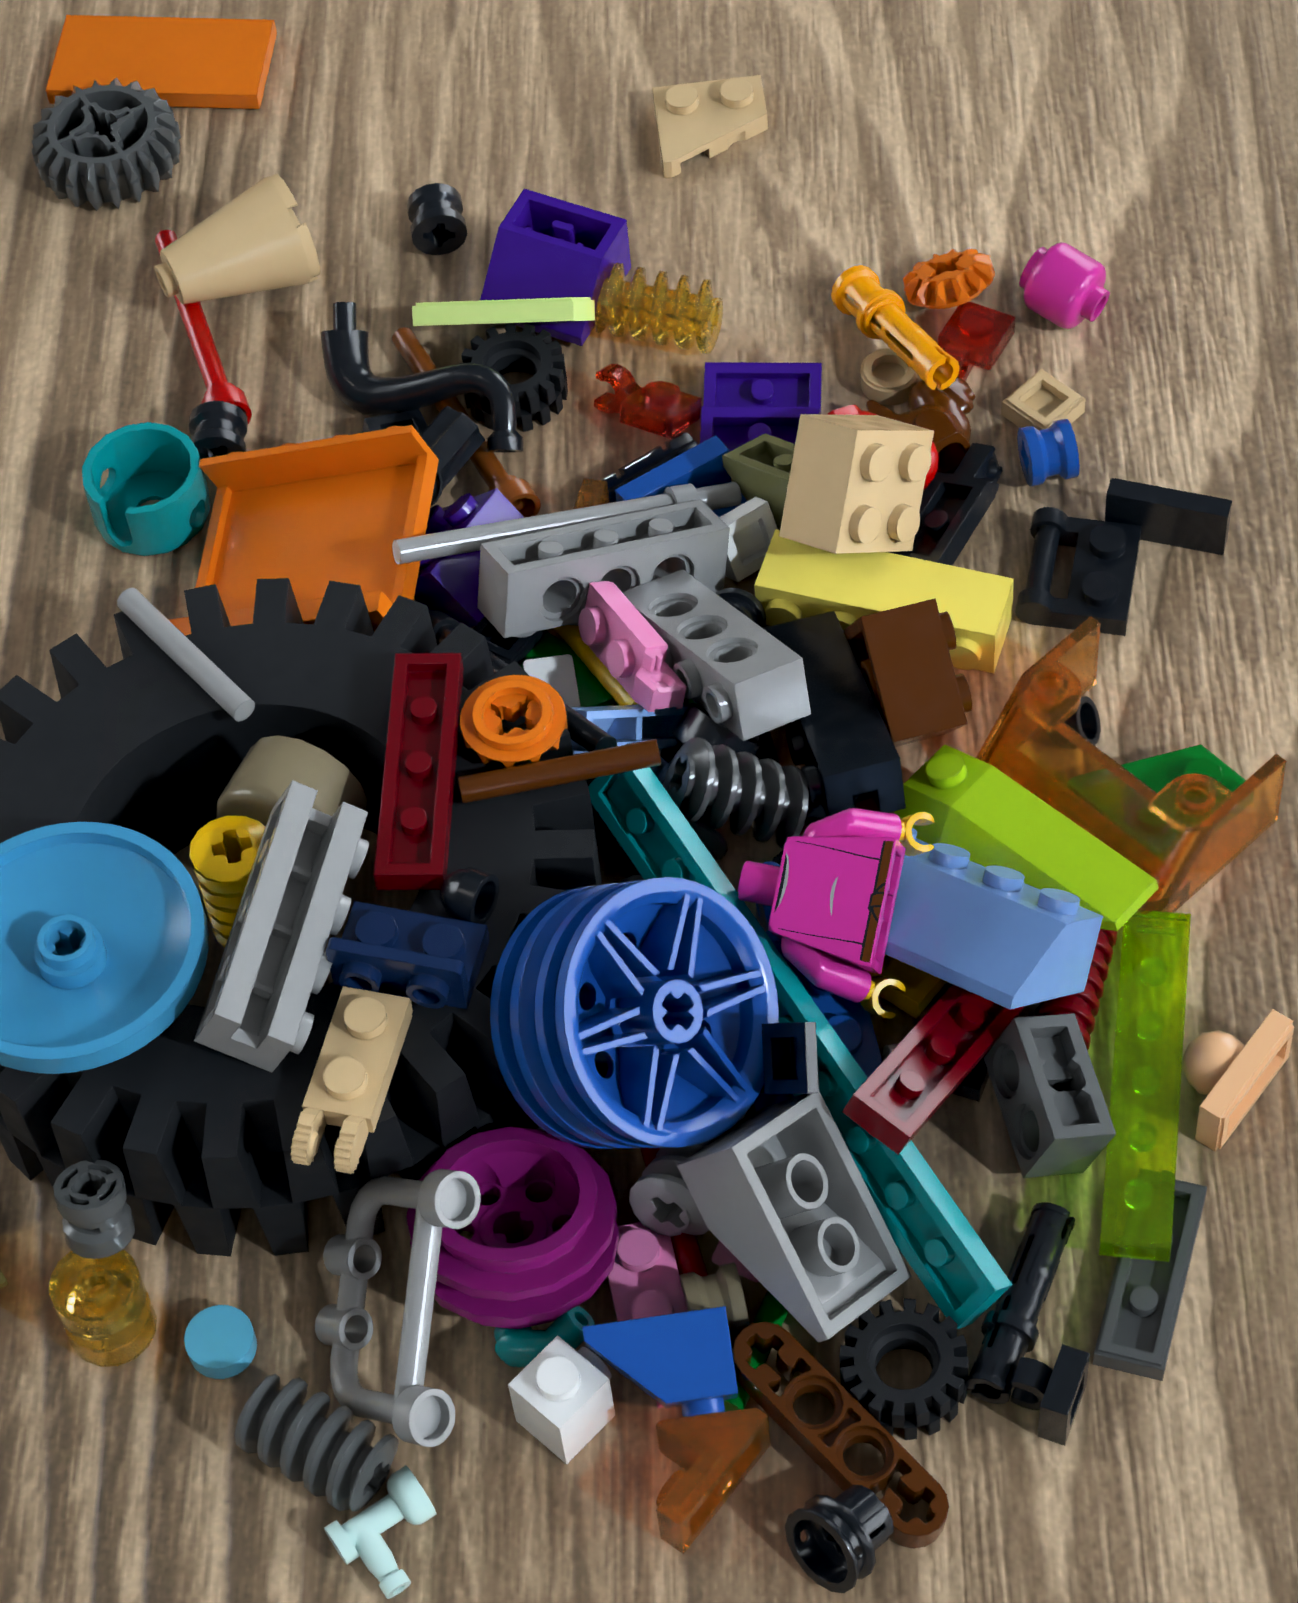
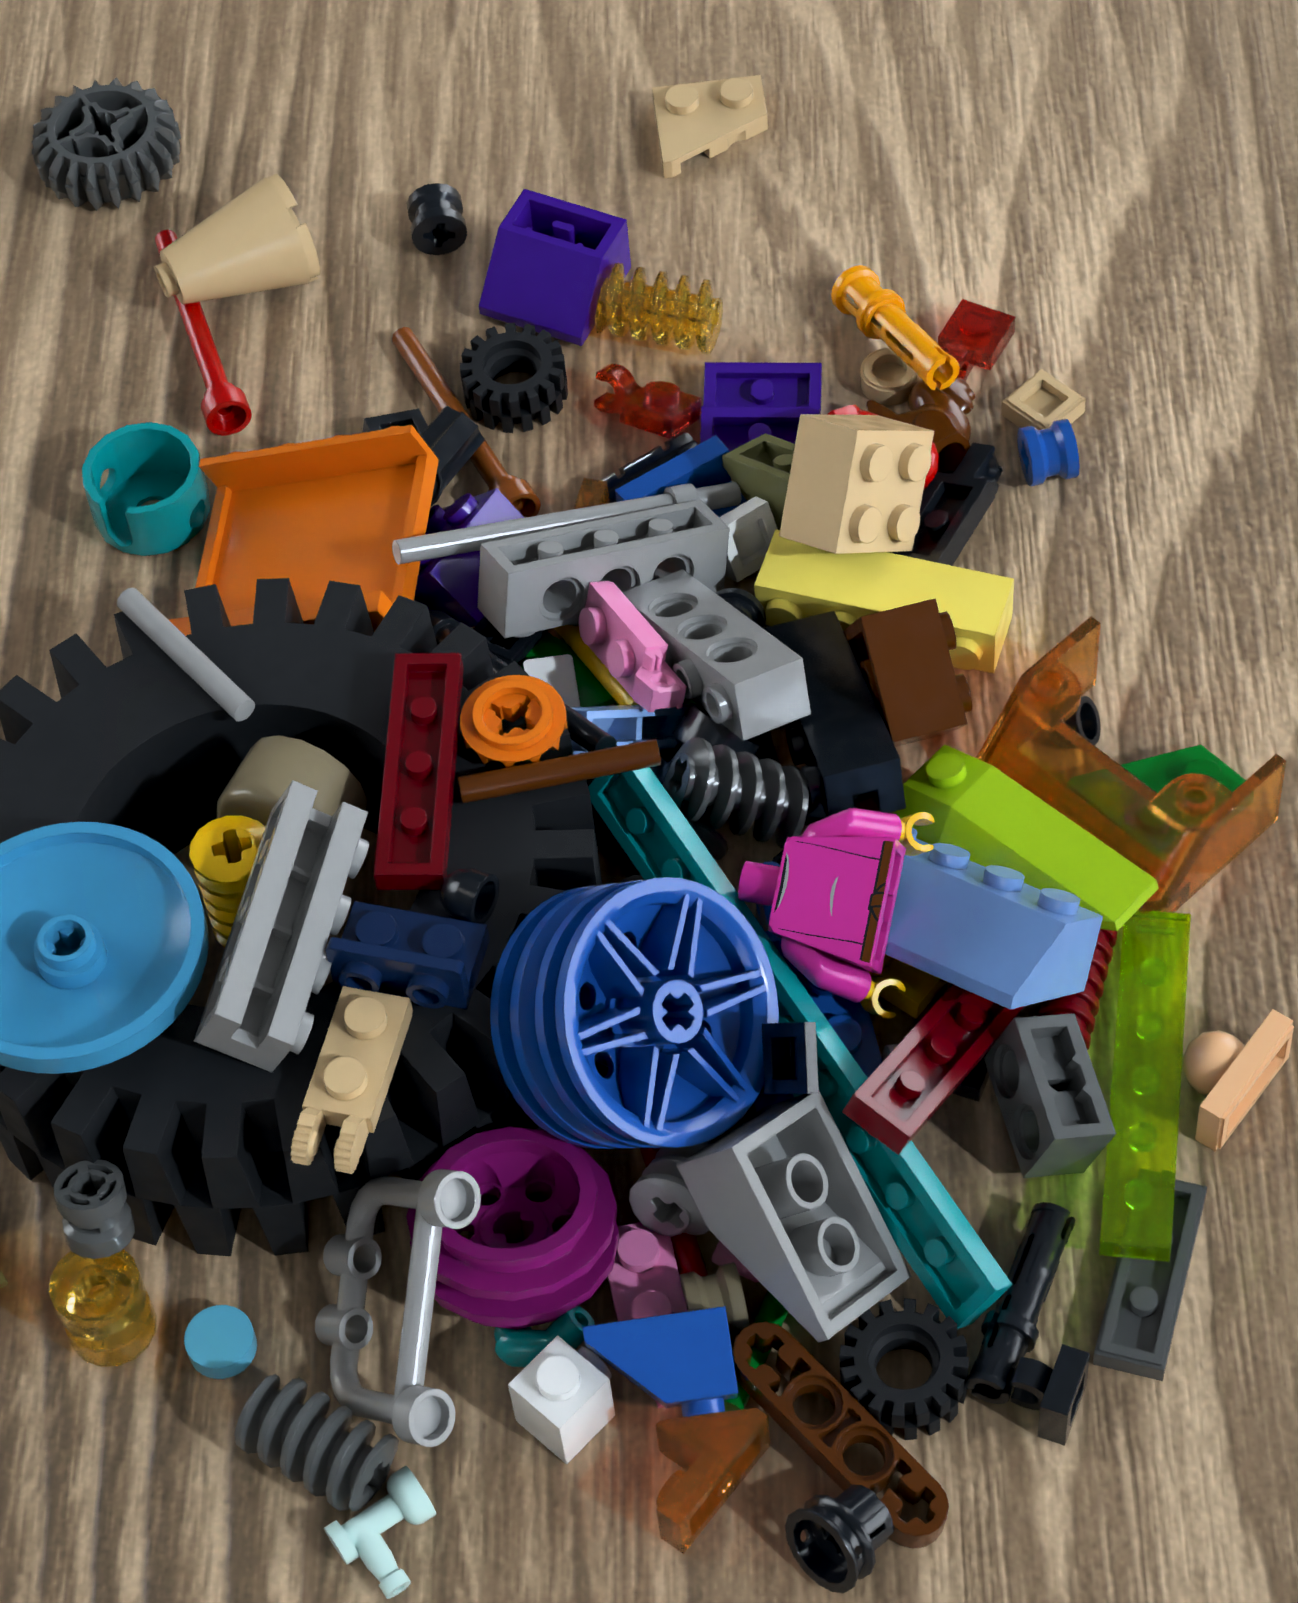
orange tile [46,15,277,109] -> none
black wheel [189,401,248,459] -> none
black animal [321,302,523,453] -> none
yellowish green tile [412,297,595,326] -> none
orange gear [903,249,995,309] -> none
black plate [1015,507,1142,636] -> none
dark pink head [1019,242,1110,329] -> none
black tile [1105,478,1232,555] -> none

